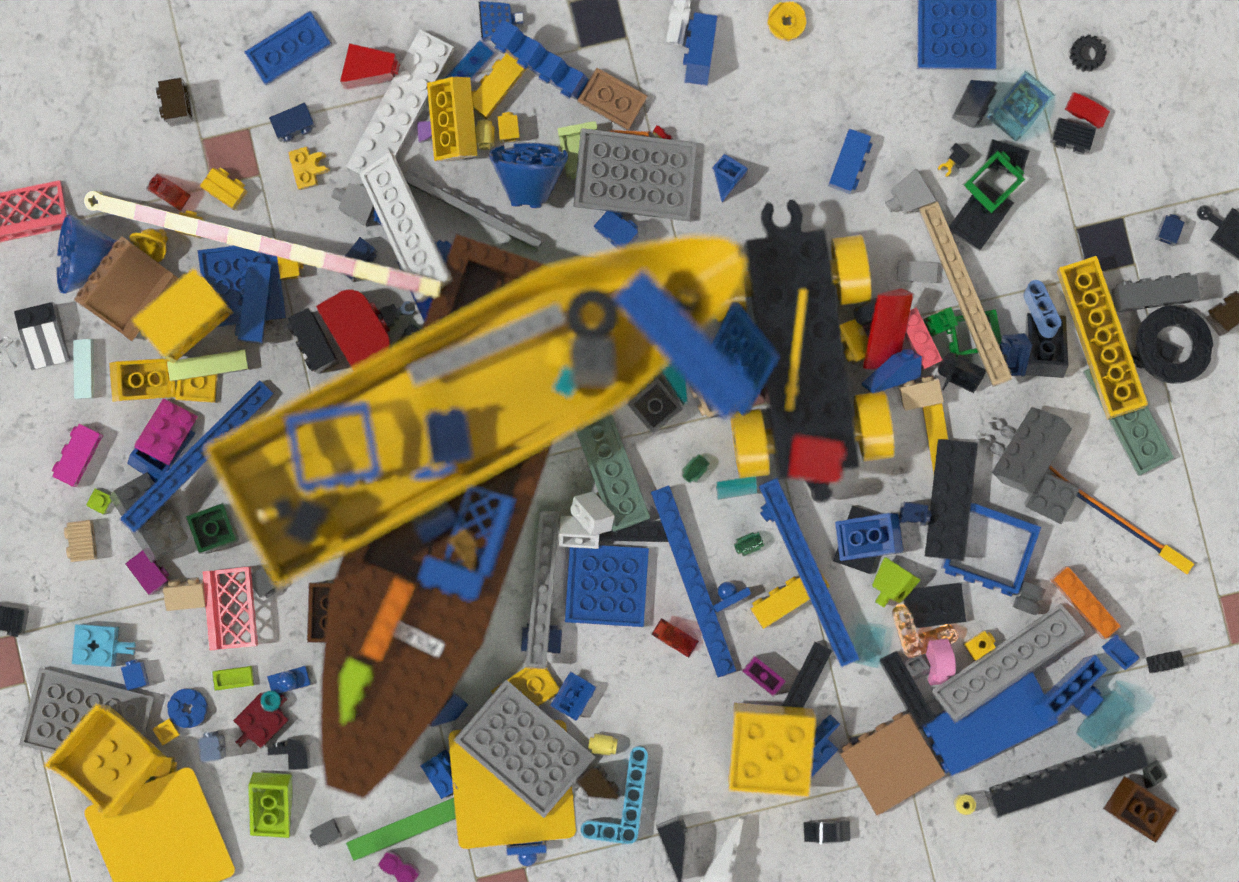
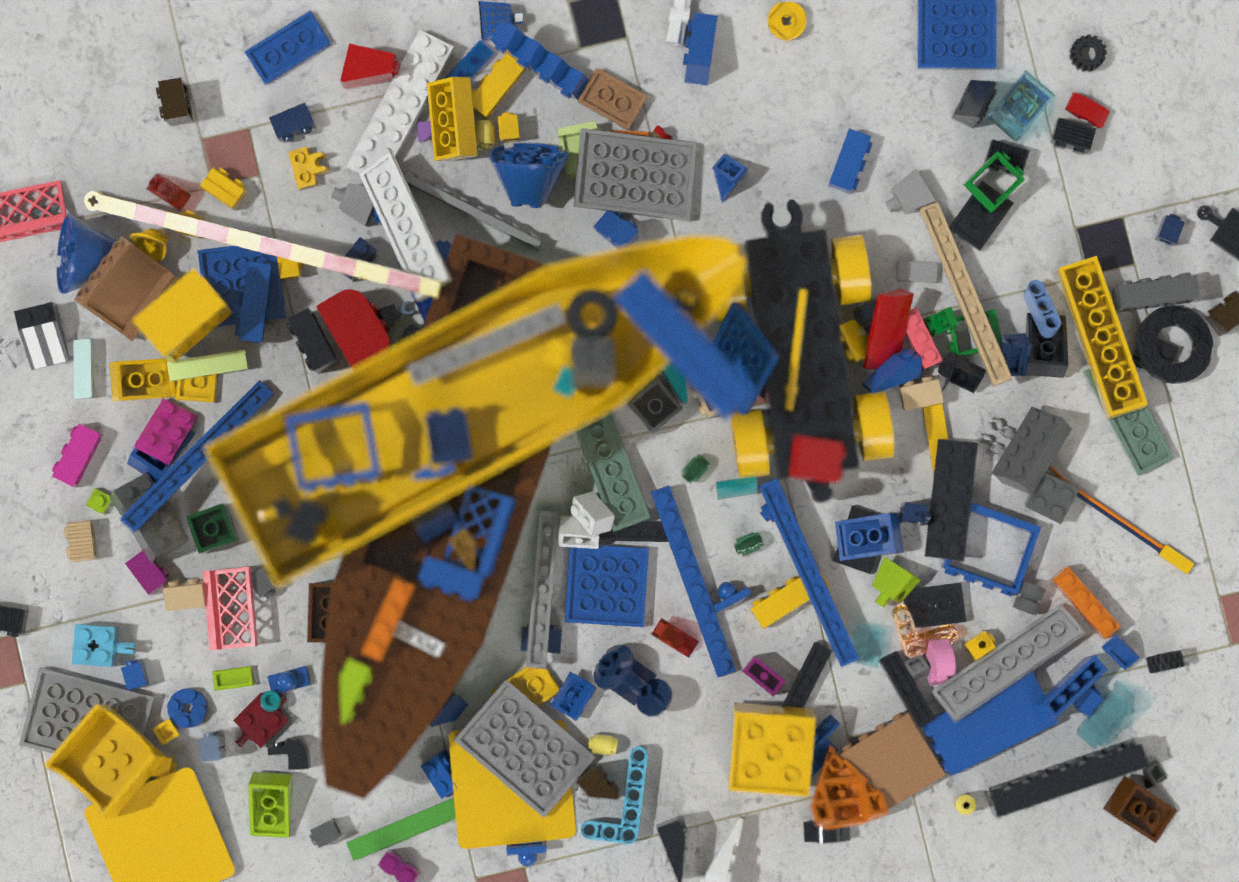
black piece [937,143,970,177] -> none
none -> dark blue piece [594,644,672,717]
none -> orange wedge [810,745,889,830]

